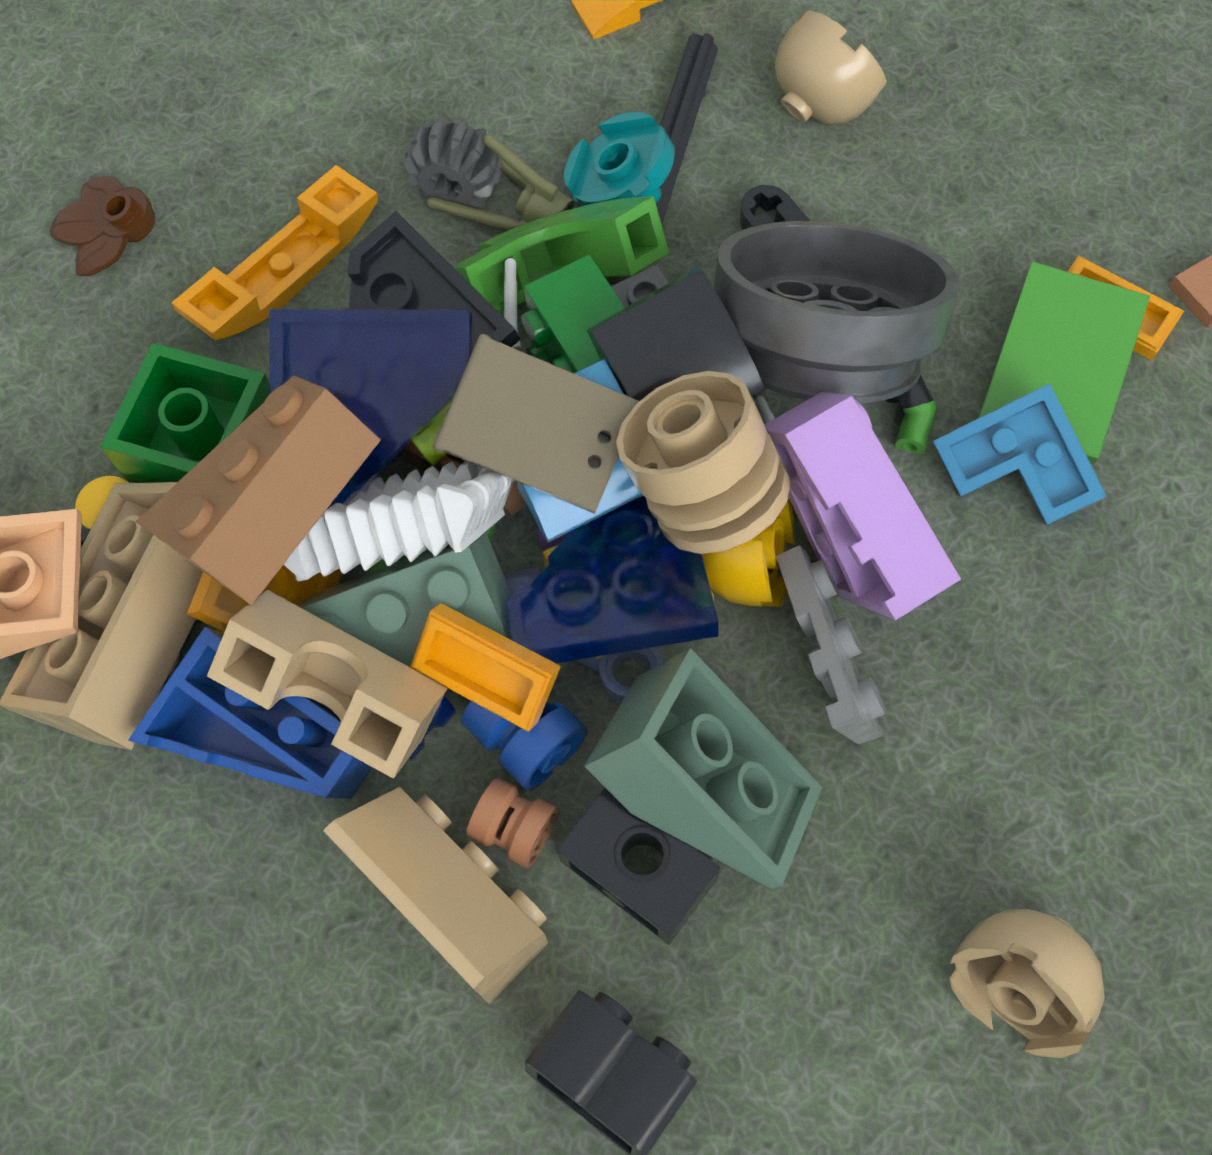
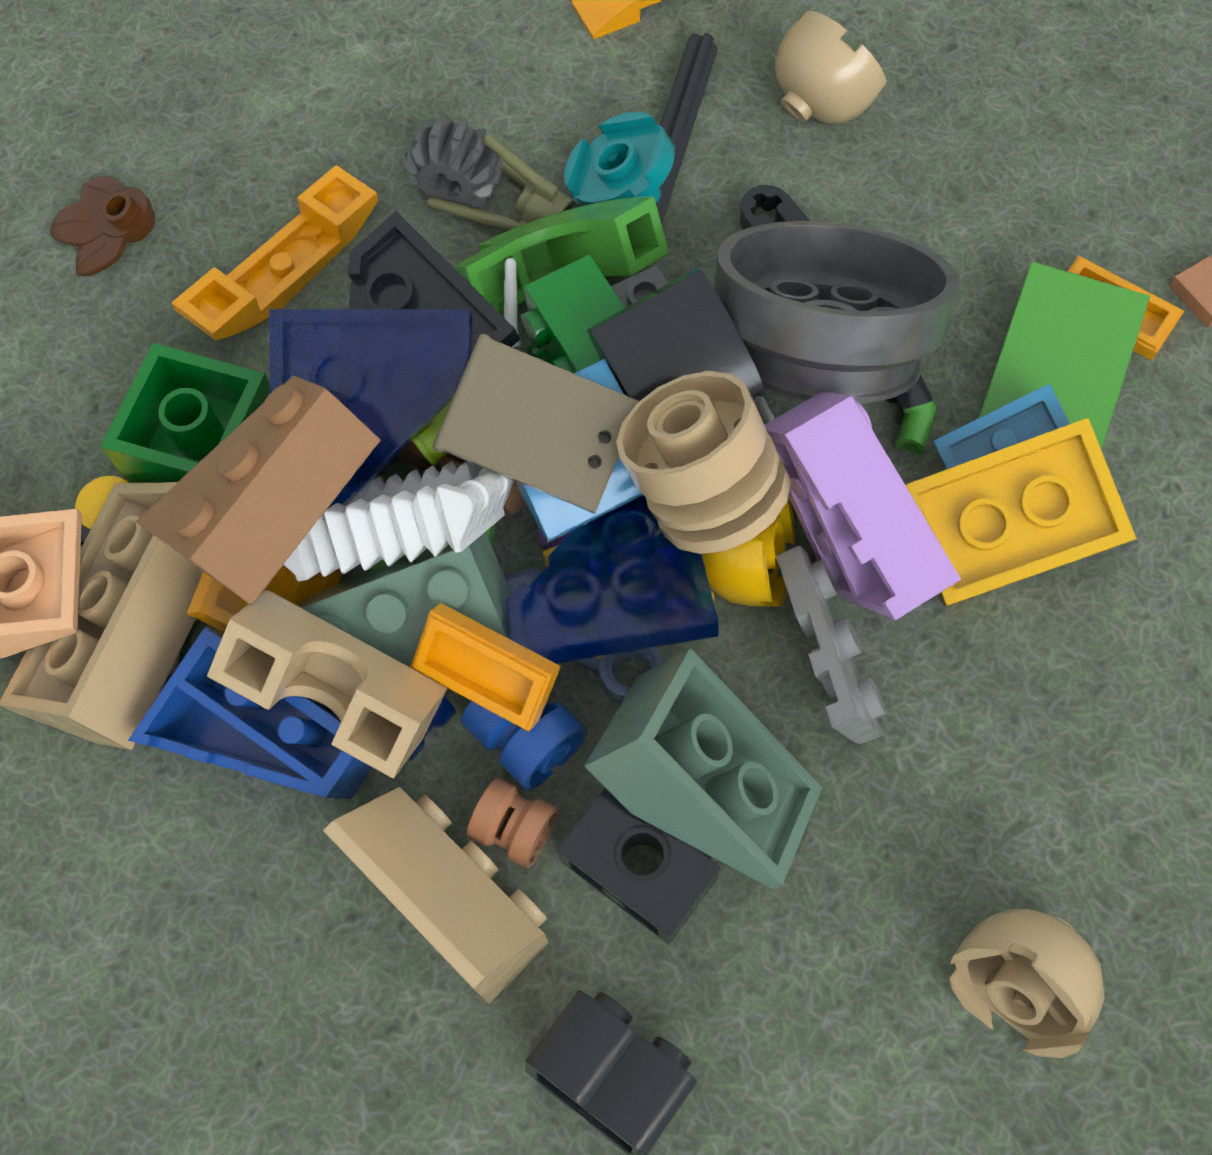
none -> yellow plate [906,418,1137,607]

